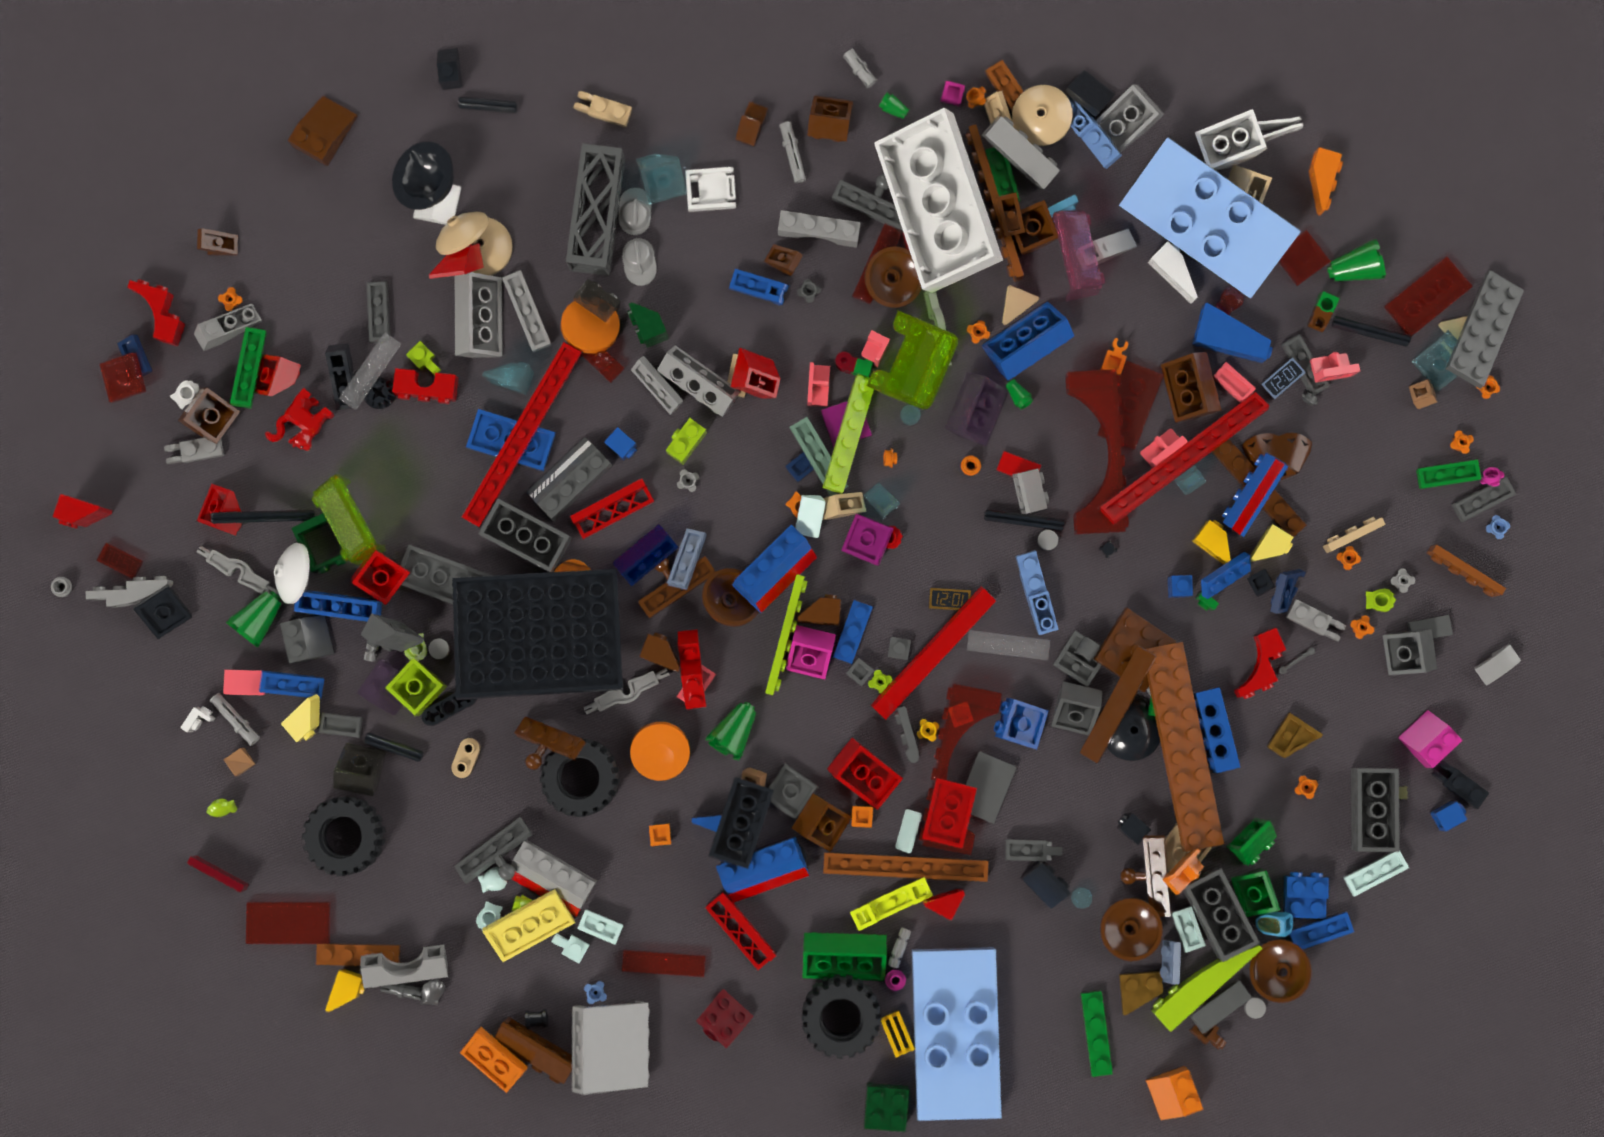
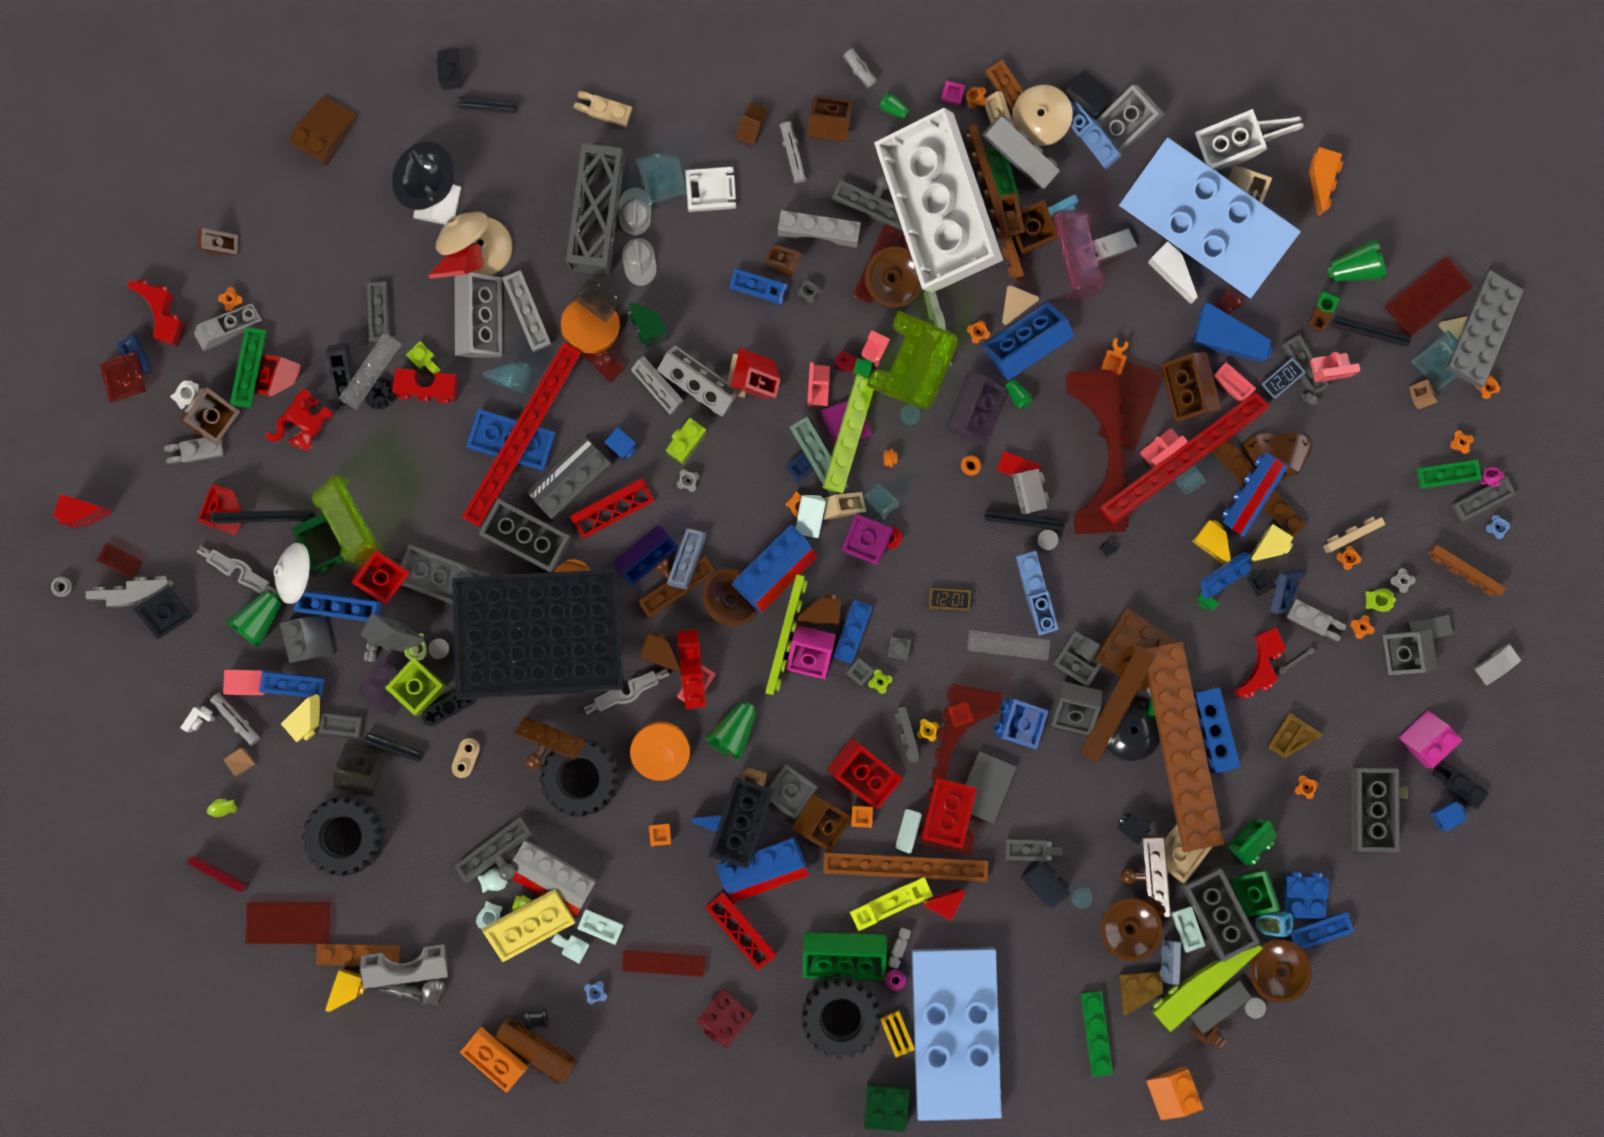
light grey panel [572,1001,650,1094] -> none
red tile [871,587,996,720] -> none
orange panel [1162,848,1204,895] -> none
blue brick [1167,575,1193,598] -> none
clear red tile [1279,230,1331,286] -> none
light aqua plate [1343,850,1409,896] -> none

